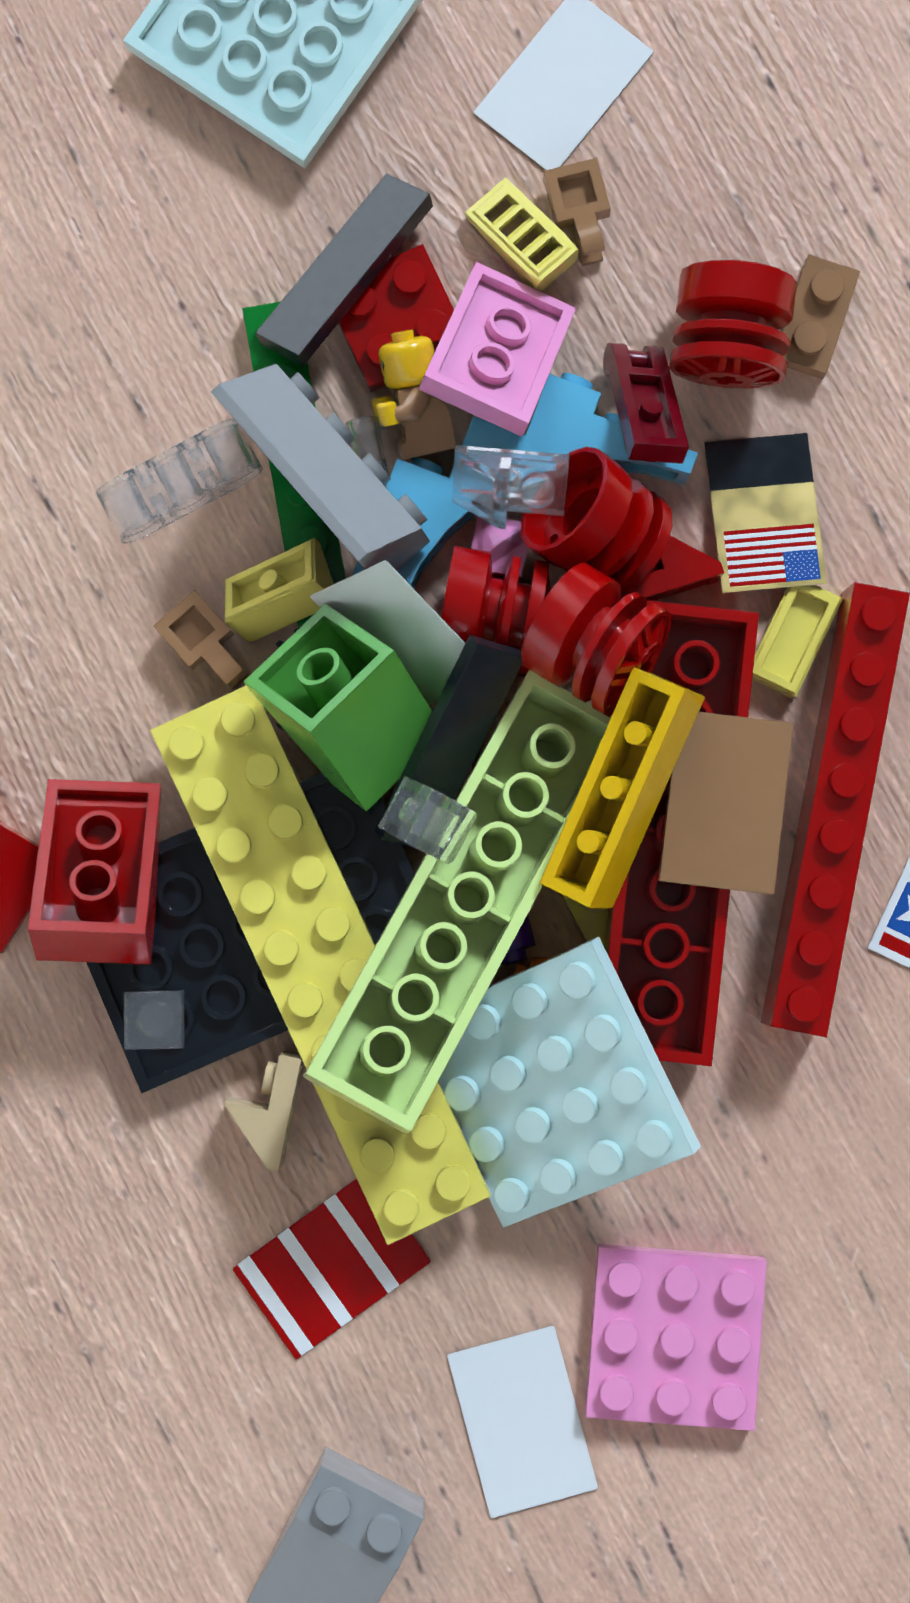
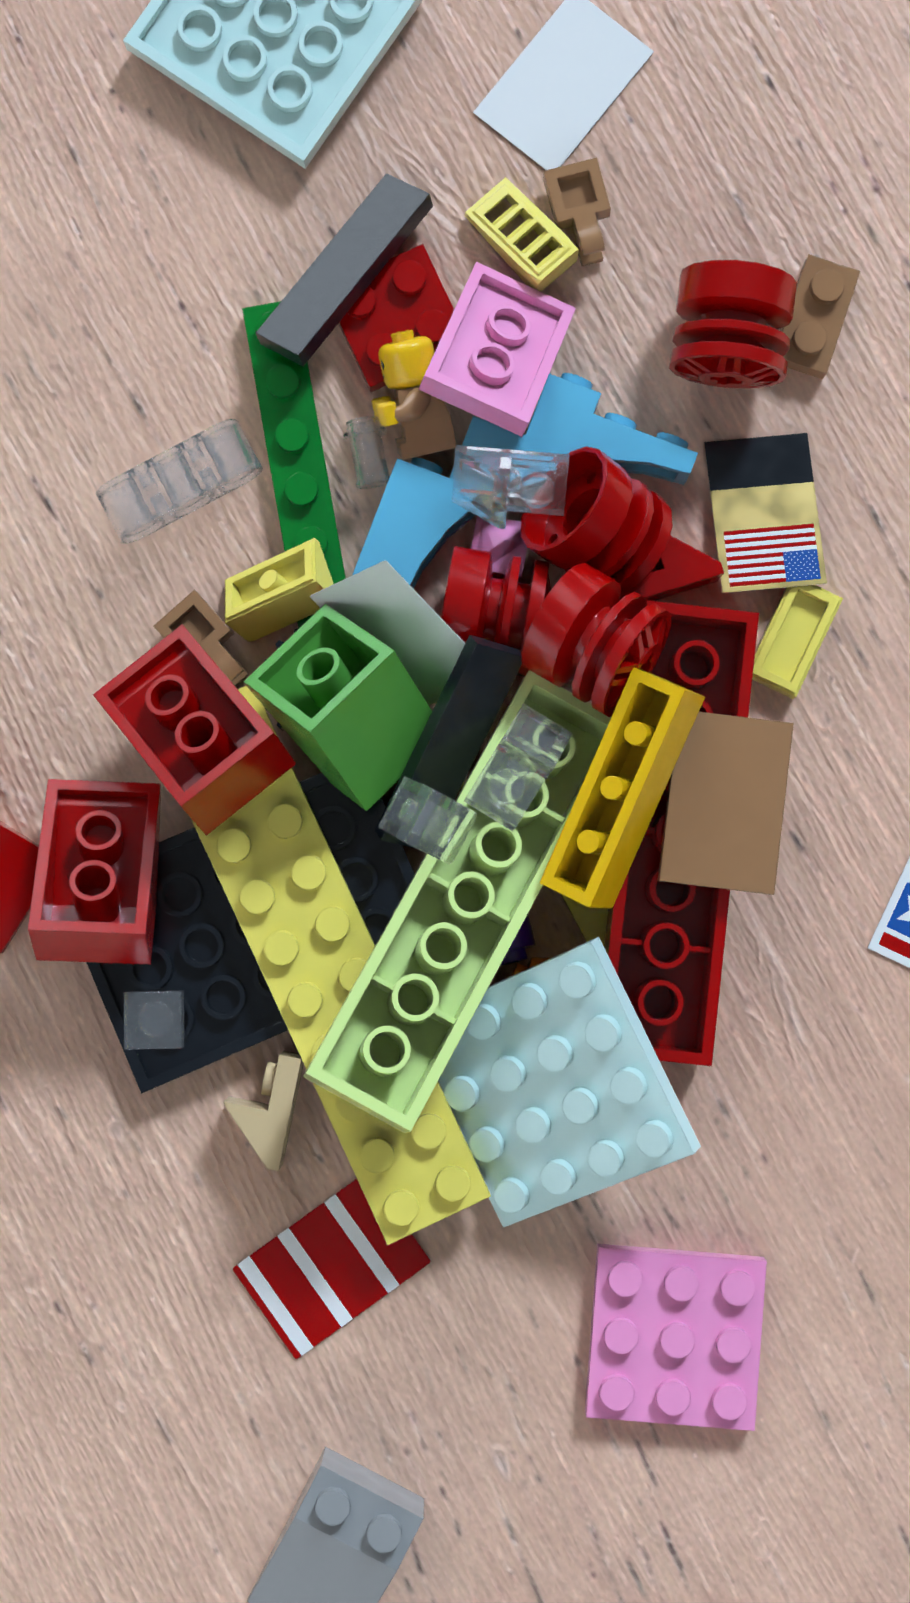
light grey slope [211,364,430,571] -> none
white sticker [447,1326,598,1518] -> none
dark red plate [603,342,689,464] -> none
red brick [760,582,910,1038] -> none
none -> red slope [93,624,296,836]
none -> clear slope [464,703,573,831]

